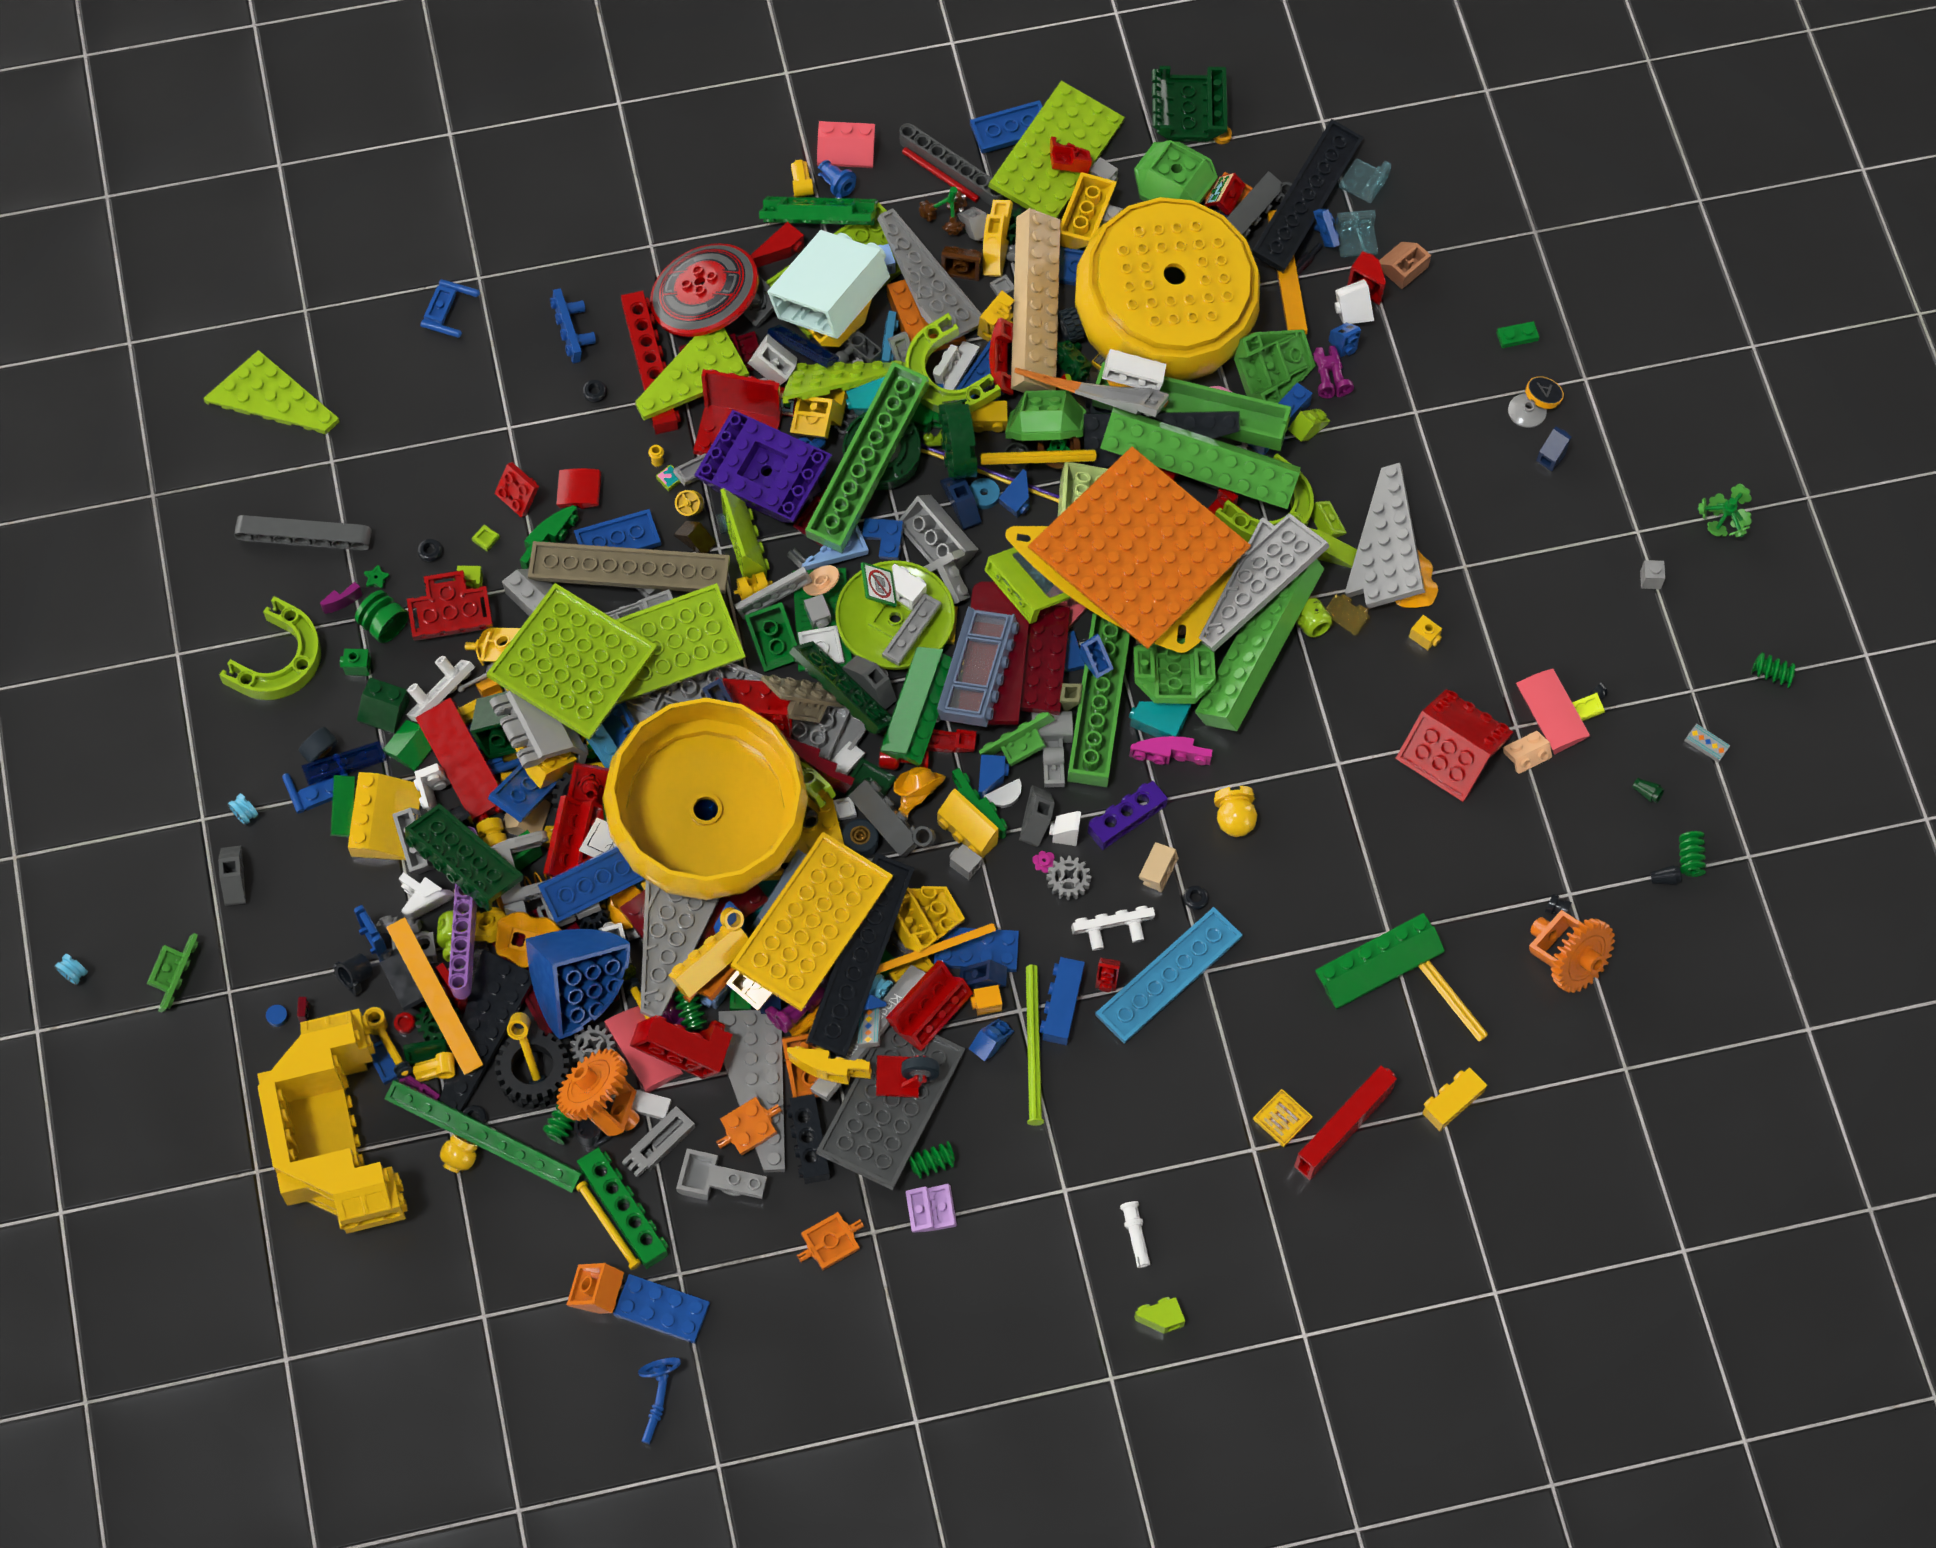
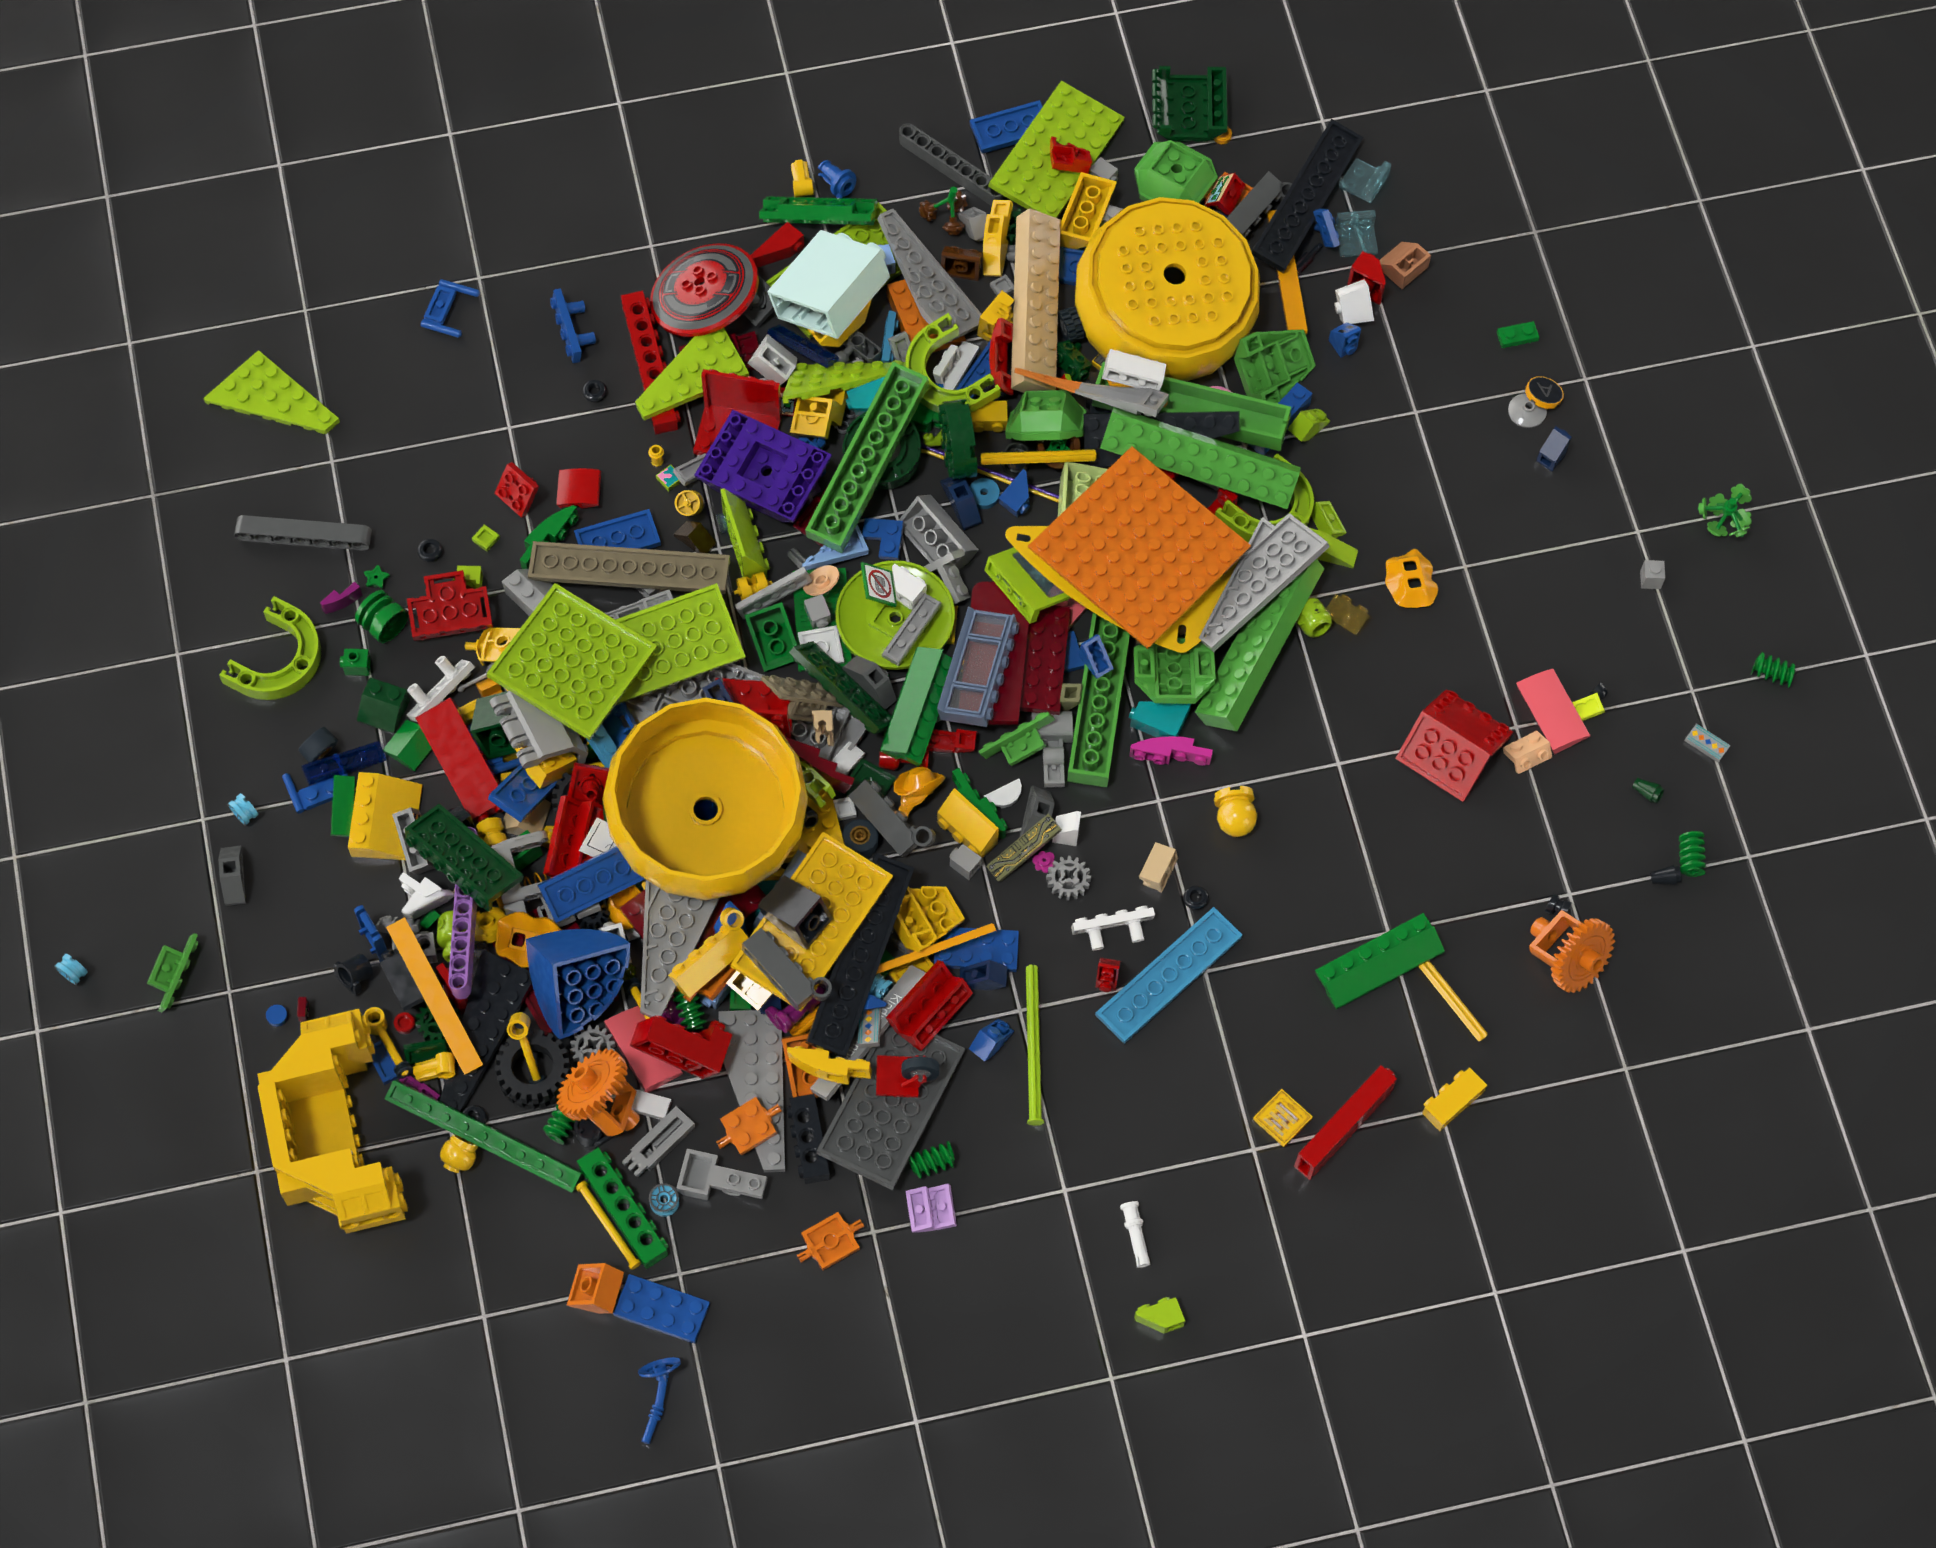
white bracket [414,763,451,811] -> none
coral slope [817,121,875,168] -> none
red piece [902,147,980,203] -> none
light orange brick [970,985,1002,1016] -> none
blue slope [978,755,1009,799] -> none
blue brick [1040,957,1085,1045] -> none
dark purple brick [1088,781,1168,851] -> none
magenta piece [1313,345,1354,399] -> none
light grey wing [1345,463,1425,609] -> none
yellow brick [1409,615,1442,651] -> none
none -> green tile [420,909,440,929]
none -> medium azure wheel [649,1183,679,1217]
none -> dark grey hinge [742,928,832,1011]
none -> black slope [758,875,833,950]
none -> tan hinge [812,710,834,746]
none -> olive tile [986,814,1062,882]

